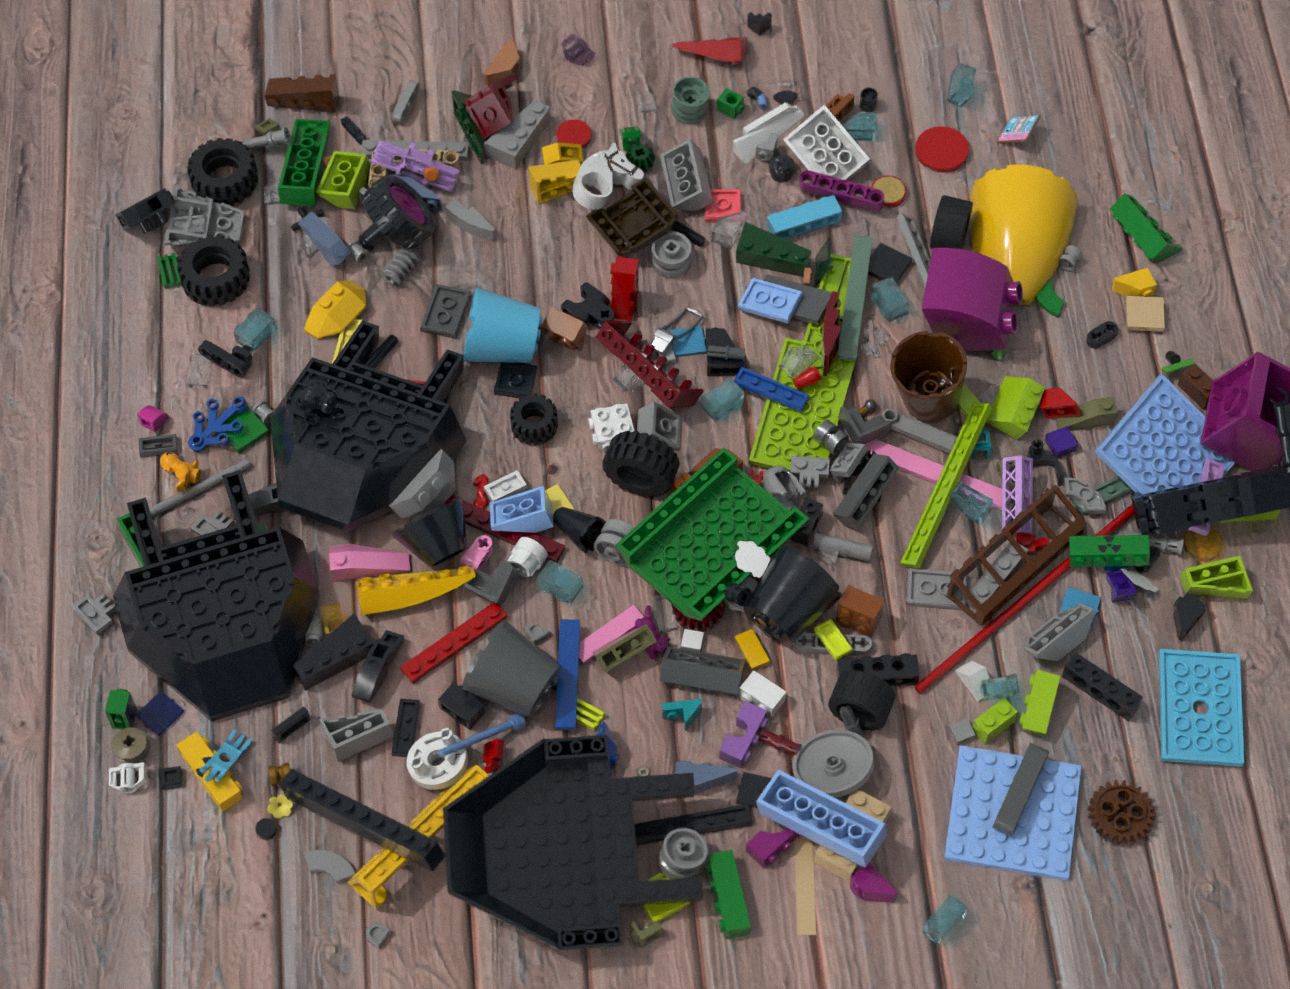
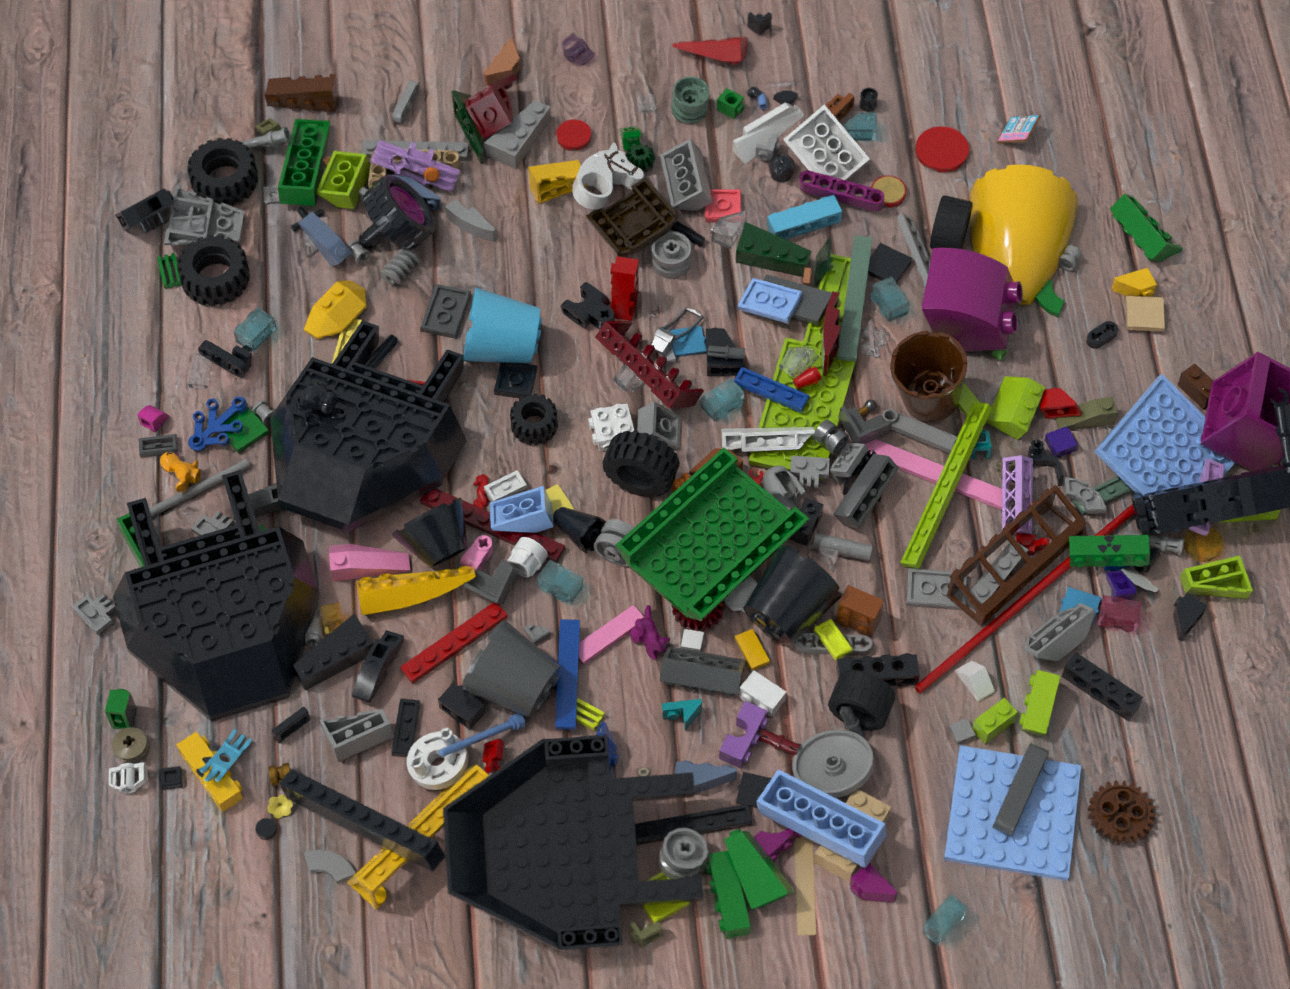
clear blue piece [135,691,184,736] -> none
black axle [341,116,367,144] -> none
light grey tile [366,923,392,949] -> none
light grey wedge [389,449,456,518] -> none
slope [541,307,587,350] -> none
yellow slope [542,142,584,164] -> none
olive slope [592,624,657,672] -> none
clear tile [649,595,679,634] -> none
black wheel [725,582,753,607] -> none
white sticker [735,541,770,578] -> none
clear light blue brick [947,63,976,107] -> none
clear light blue slope [950,482,993,525] -> none
clear light blue slope [980,673,1020,701] -> none
medium azure plate [1159,649,1244,767] -> none
piece [1161,351,1196,380] -> none
none -> white wedge [721,427,815,452]
none -> green slope [724,829,795,910]
none -> clear pink brick [1097,595,1142,632]

